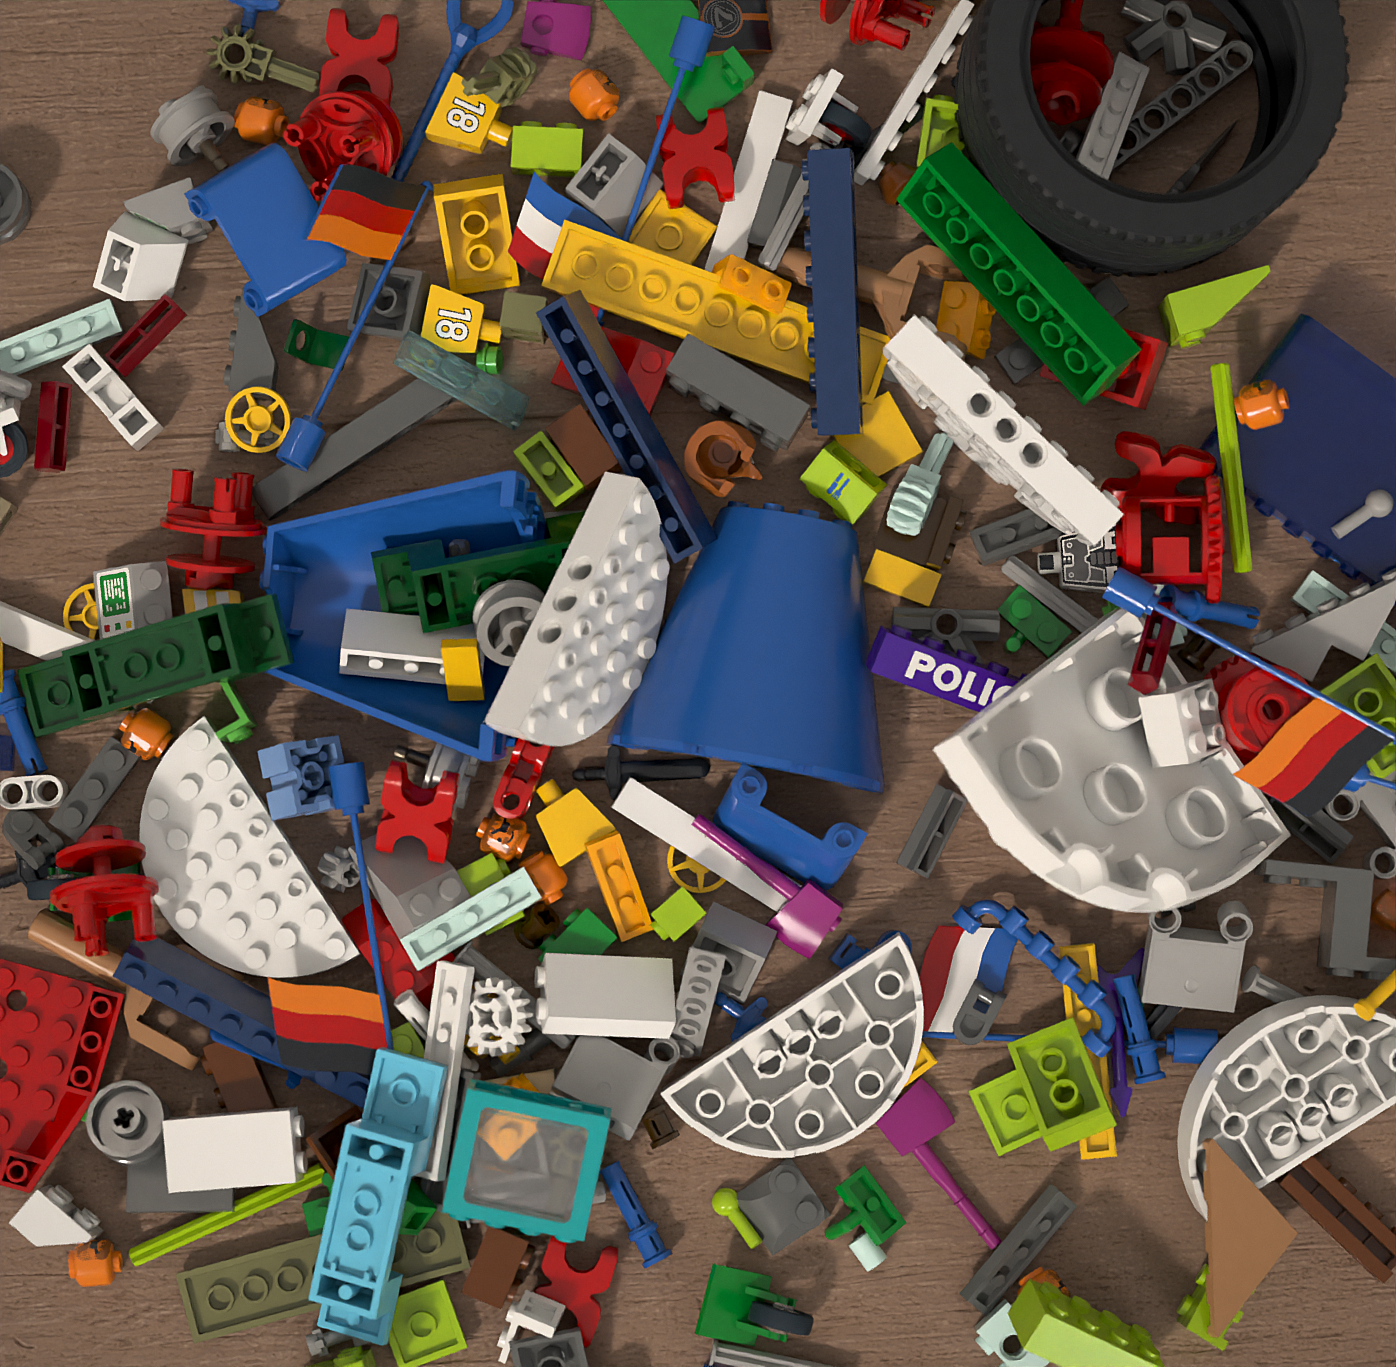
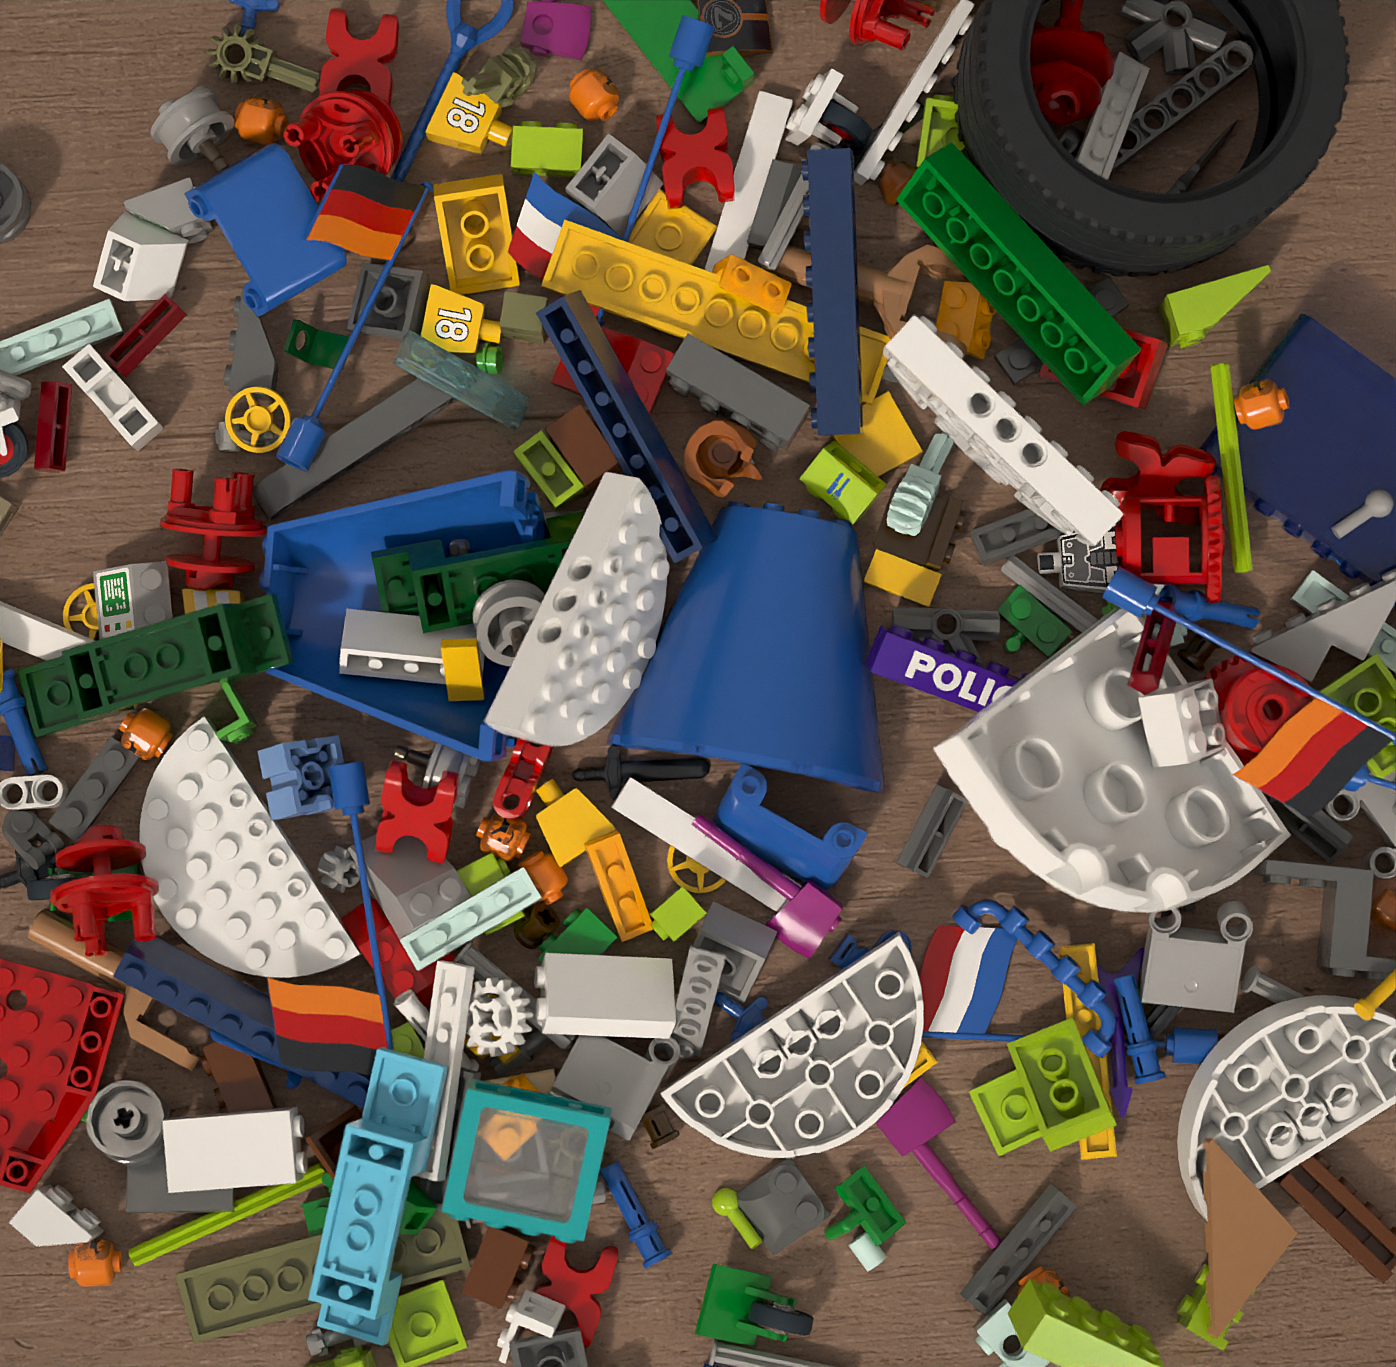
dark grey plate [952,978,1007,1045] -> none

